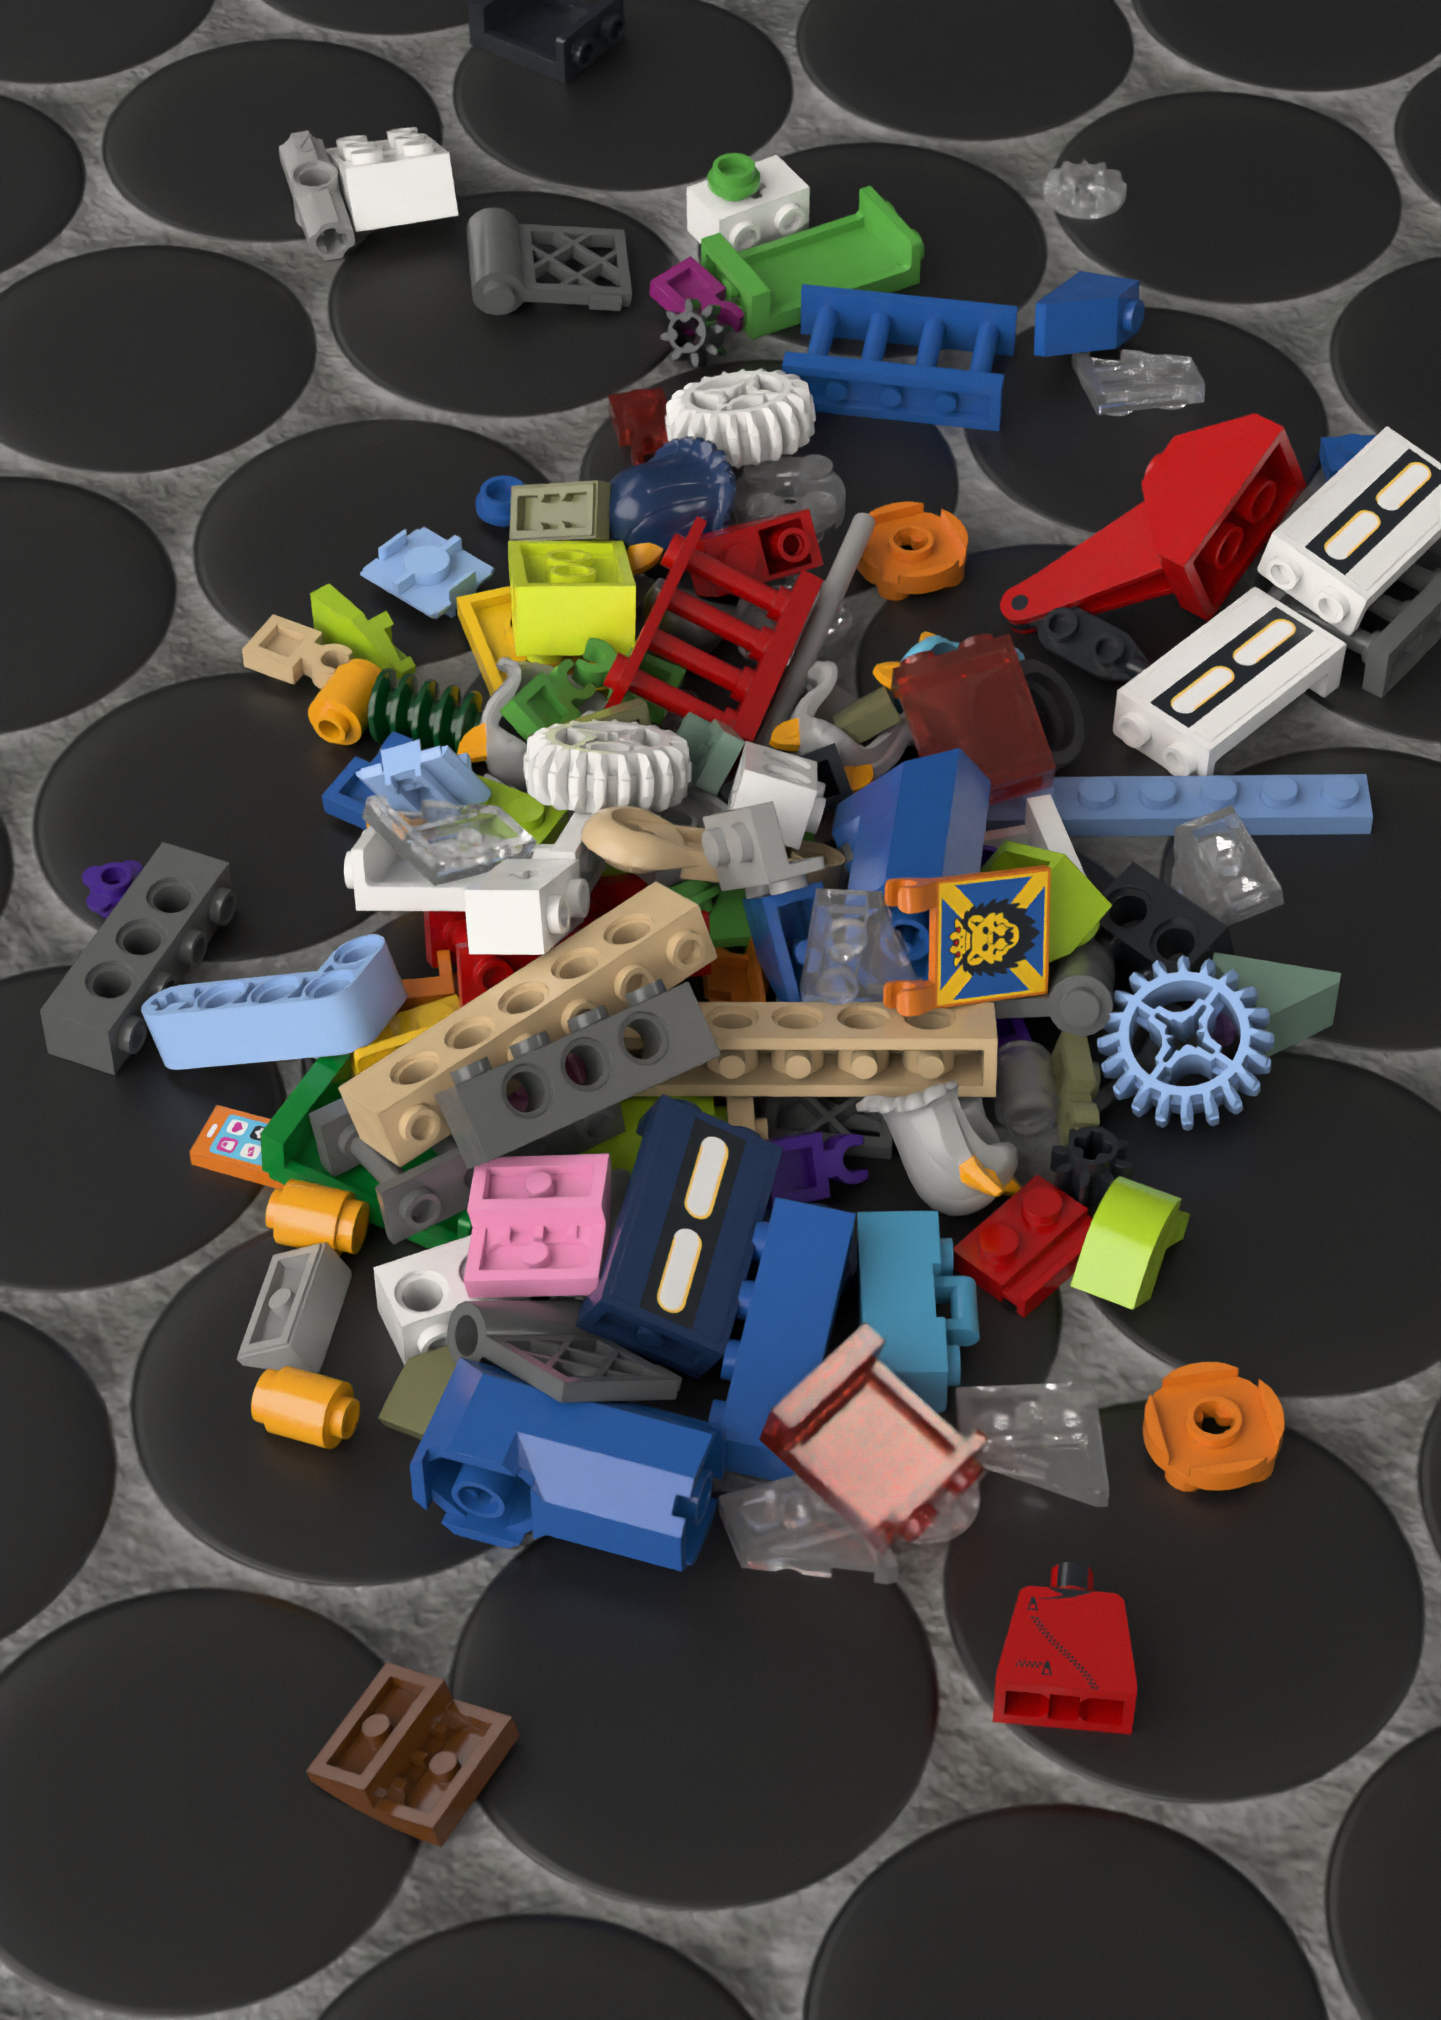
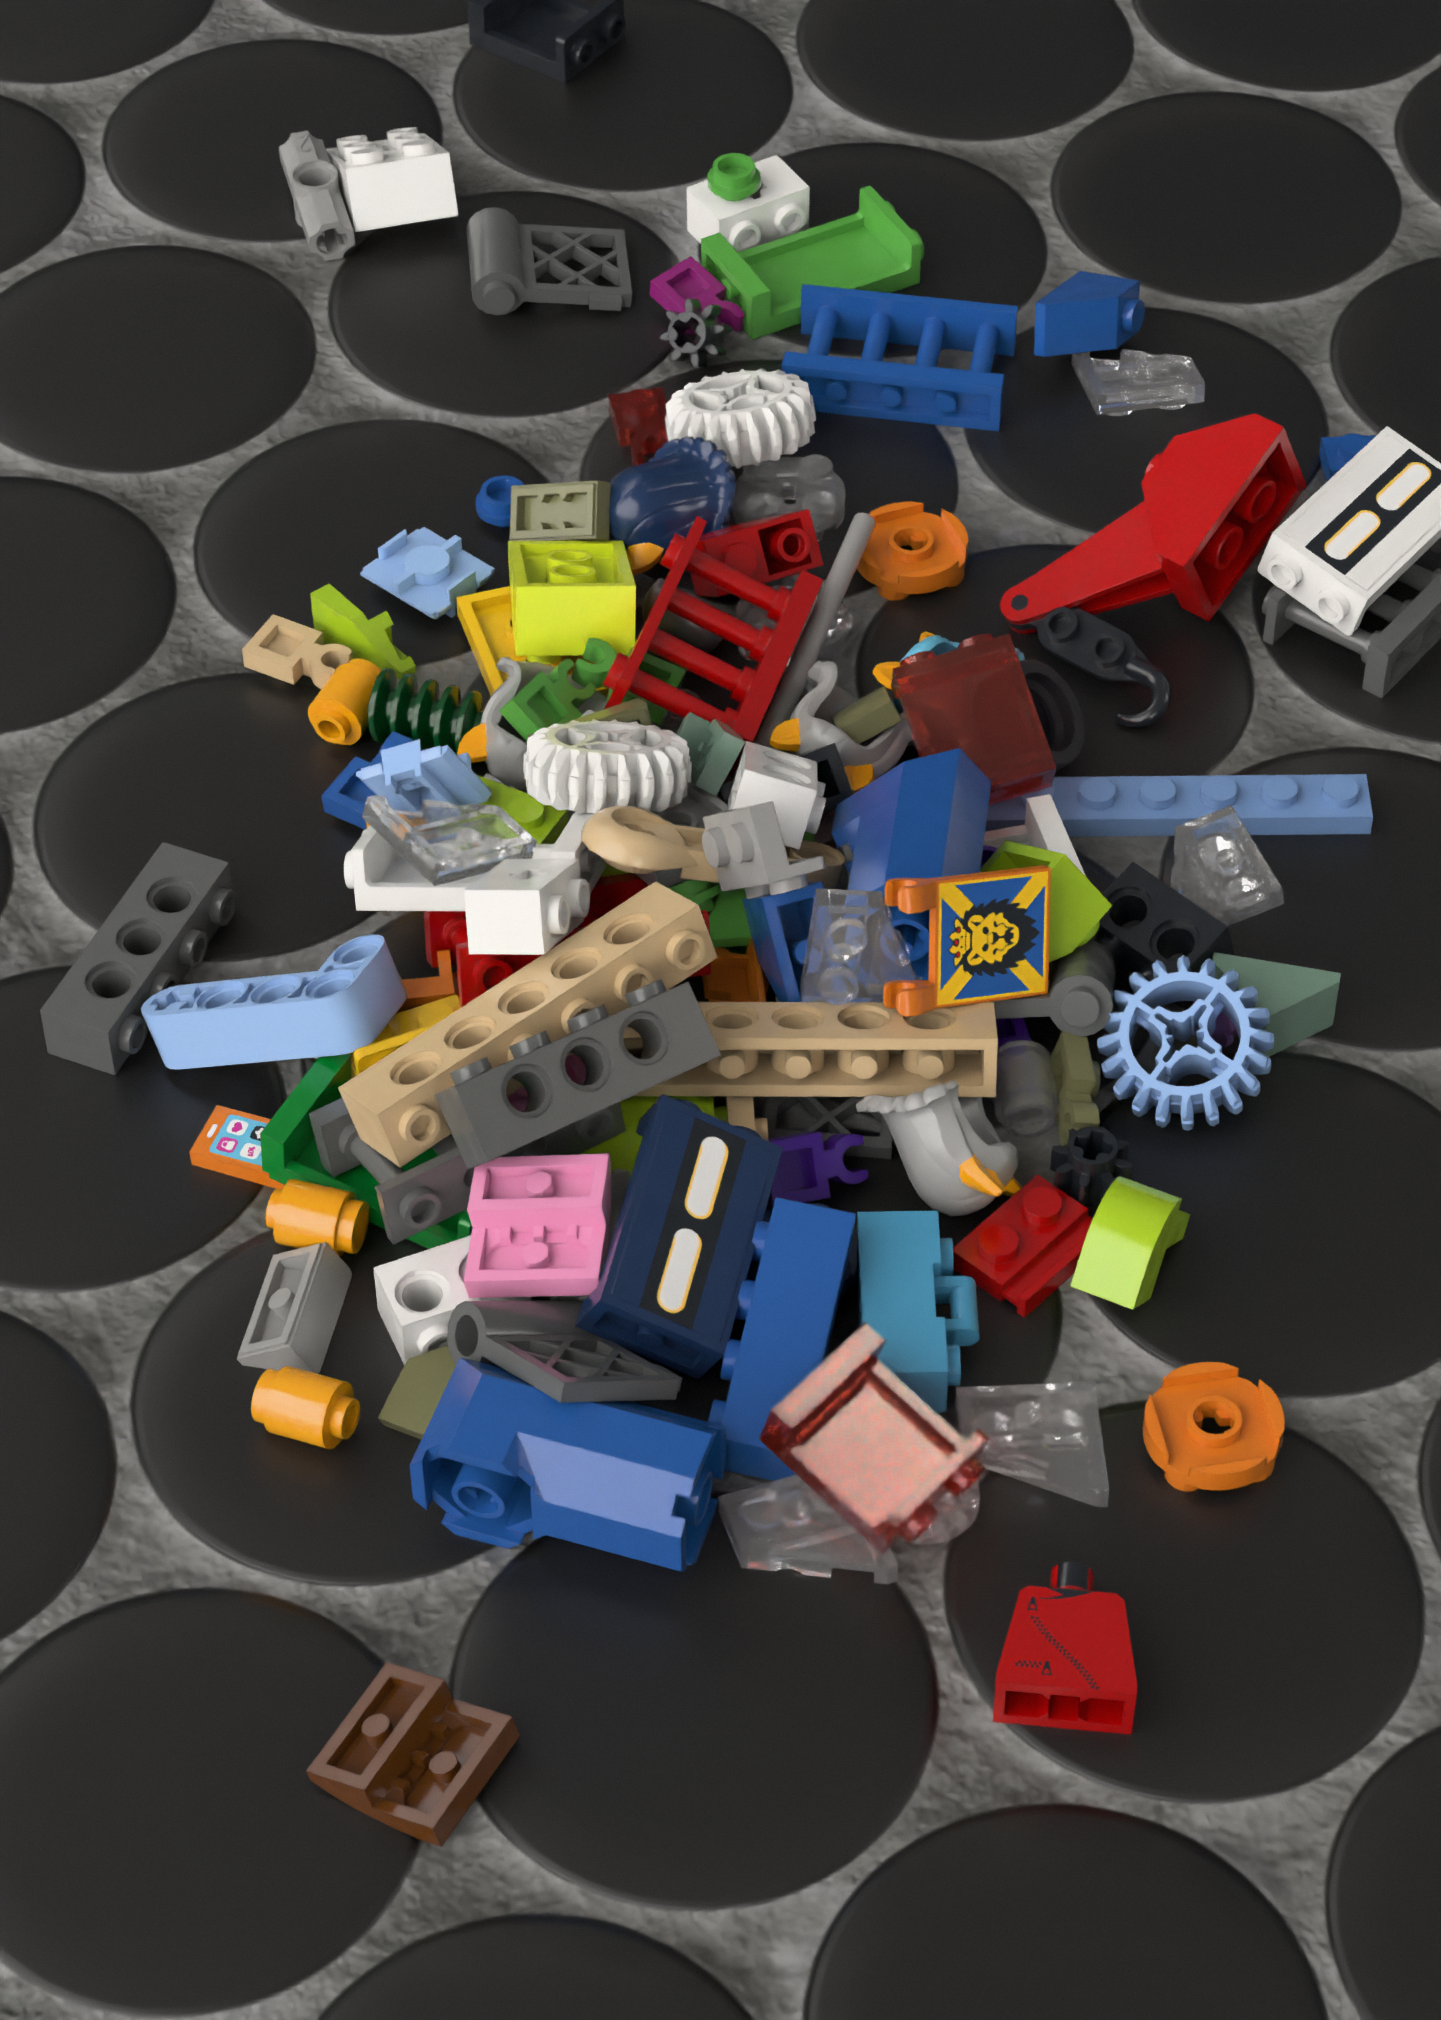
dark purple plate [82,860,143,918] -> none
clear gear [1043,159,1127,219] -> none
white panel [1113,586,1347,776] -> none

